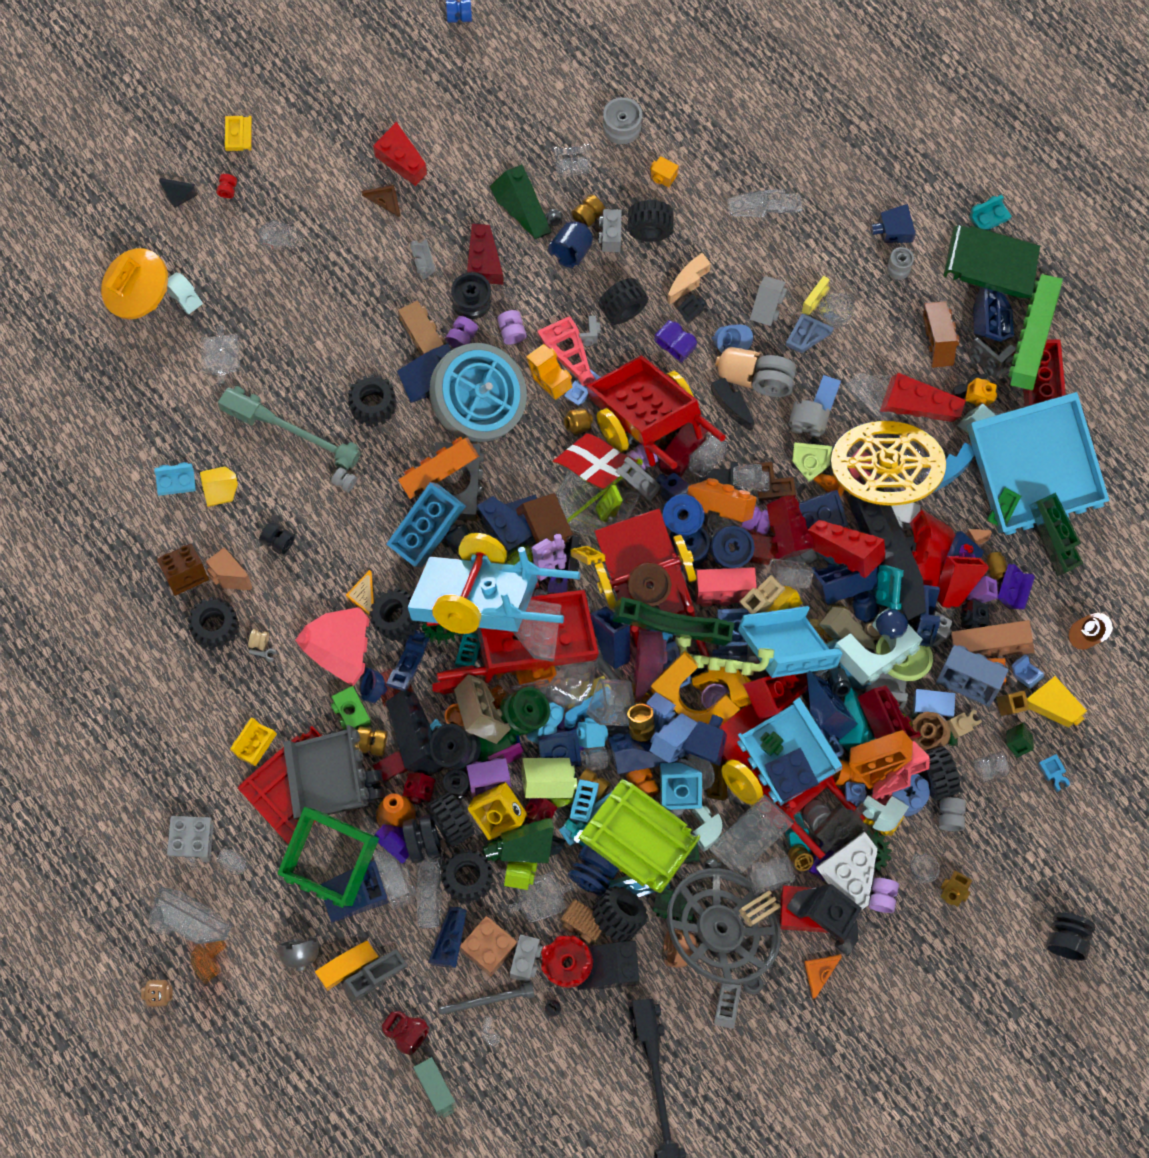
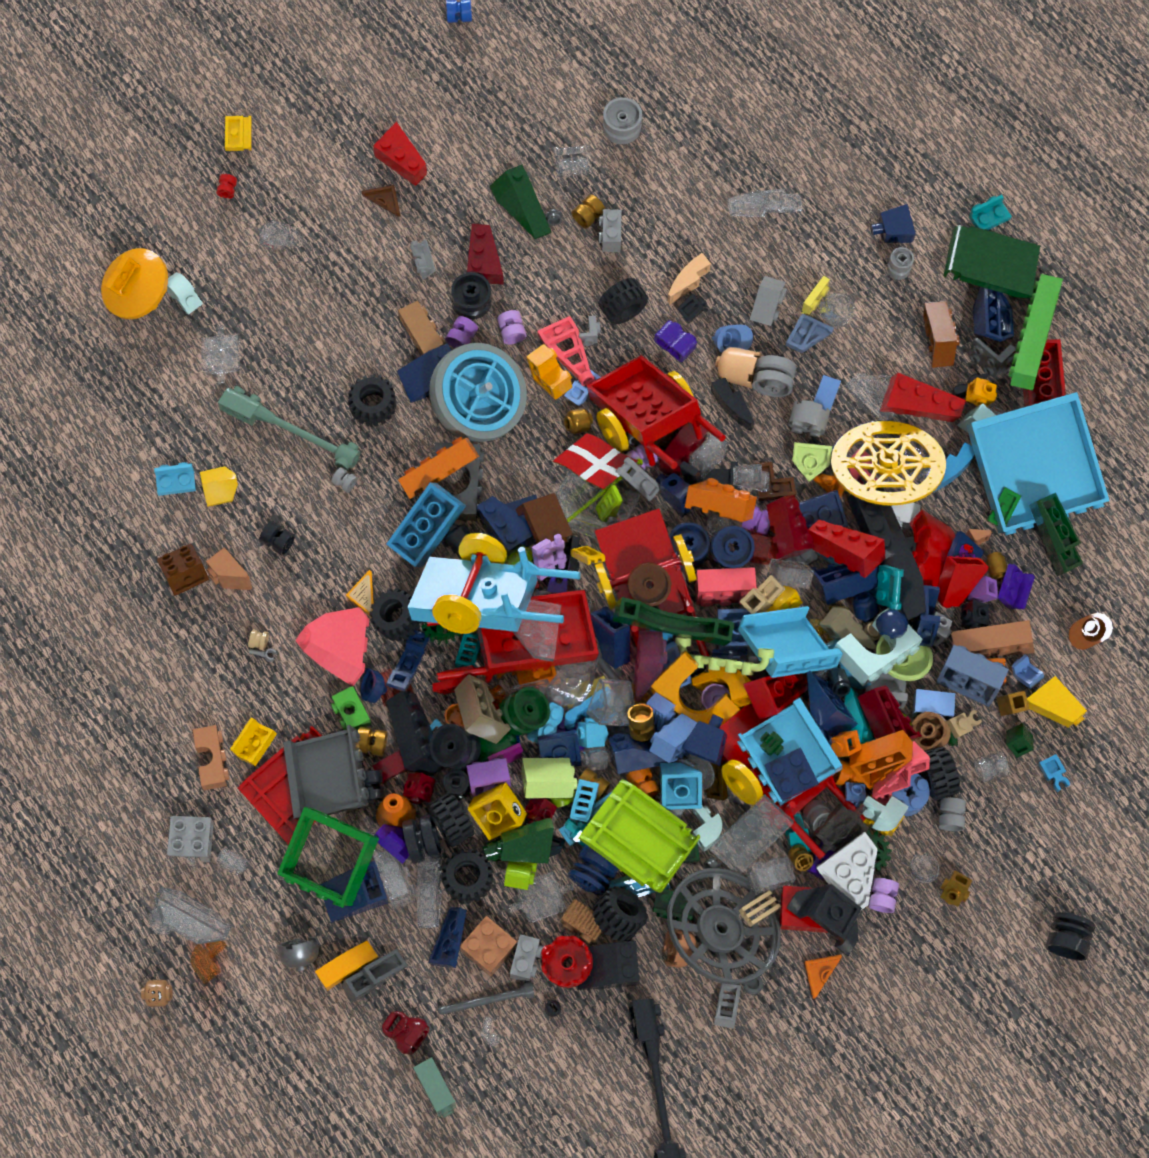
black slope [159,178,197,208] -> none
black tyre [188,597,239,650] -> none
dark blue cylinder [548,221,593,268] -> none
black tyre [628,200,674,242] -> none
light orange brick [650,156,679,188] -> none
blue wheel [663,494,704,536] -> none
none -> nougat arch [192,725,230,790]
none -> black tile [680,461,702,485]
none -> orange brick [831,730,862,757]

